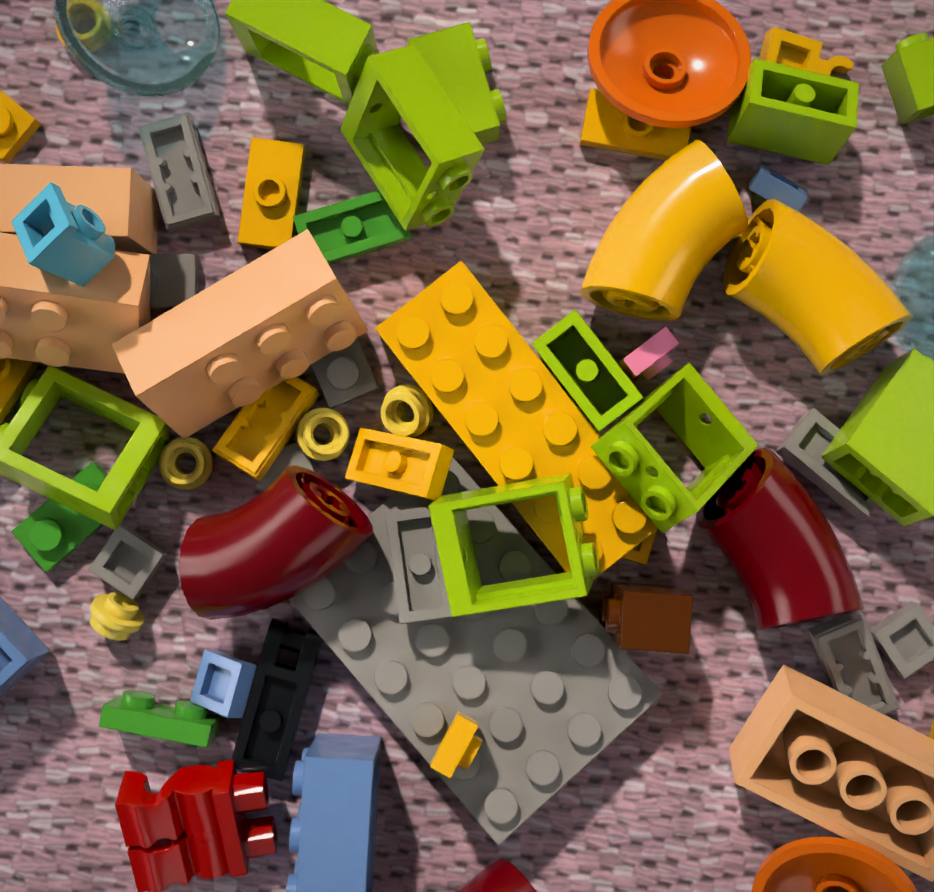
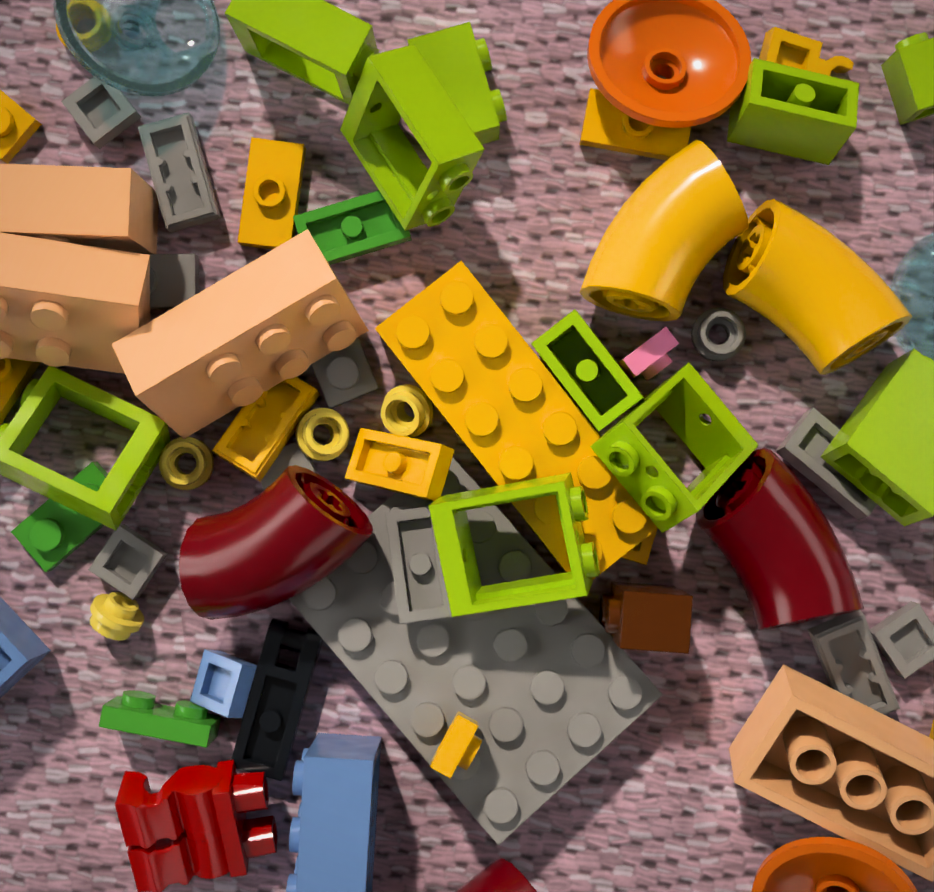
medium azure brick [11,182,115,287] -> none
medium blue plate [749,163,808,211] -> none
none -> light grey plate [61,69,142,149]
none -> light grey plate [691,308,746,361]

